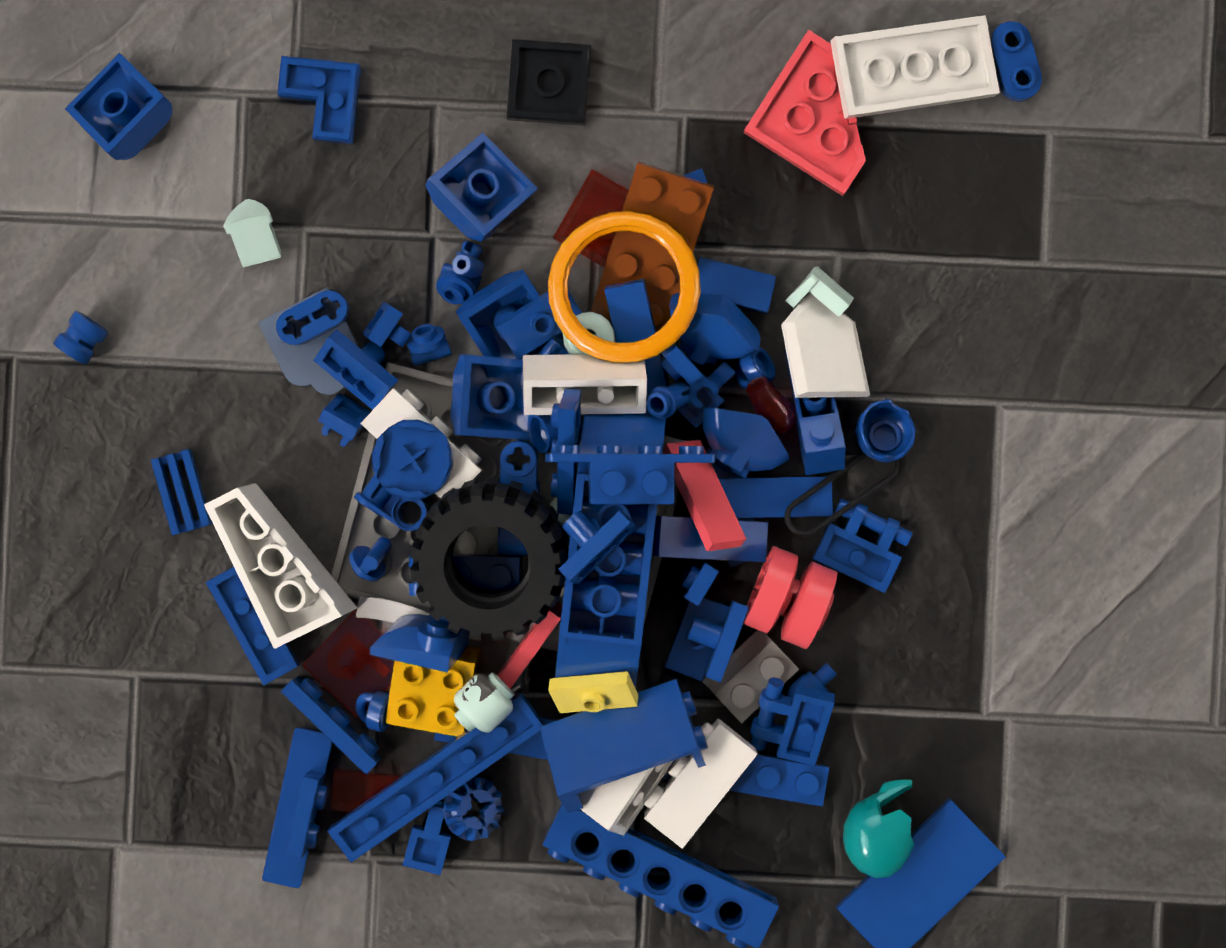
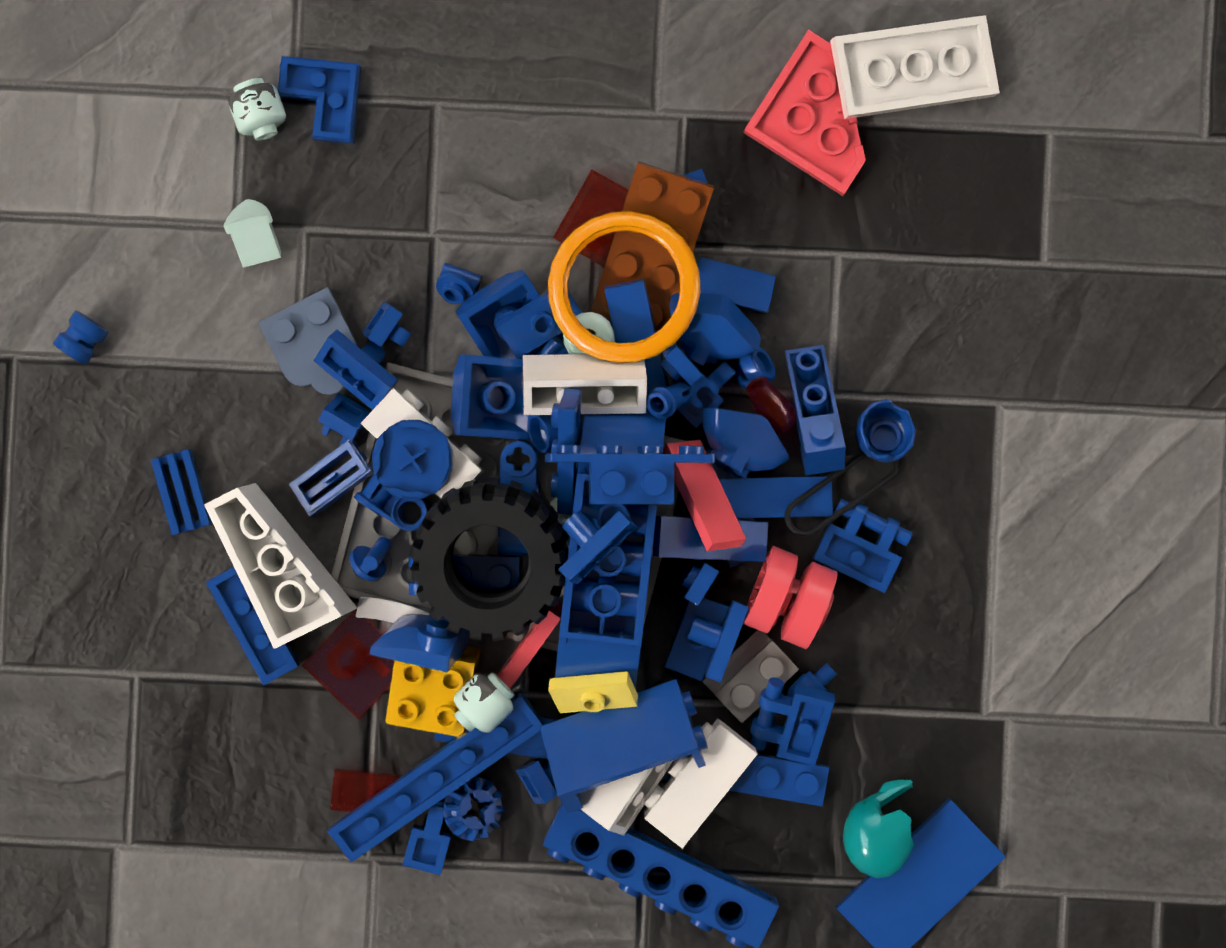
blue slope [65,53,172,161] -> none
blue bracket [262,727,333,888] -> none
blue beam [276,290,350,346] -> none
blue plate [280,676,382,774] -> none
blue tile [355,691,390,732] -> none
blue plate [406,324,452,366] -> none
blue slope [425,132,538,242] -> none
blue arm [452,240,484,278] -> none
black tile [507,39,591,126] -> none
white tile [781,292,870,398] -> none
light aqua tile [785,266,854,317] -> none
blue plate [990,21,1042,102] -> none
none -> light aqua head [228,78,286,141]
none -> blue tile [289,440,374,517]
none -> blue tile [516,761,557,804]

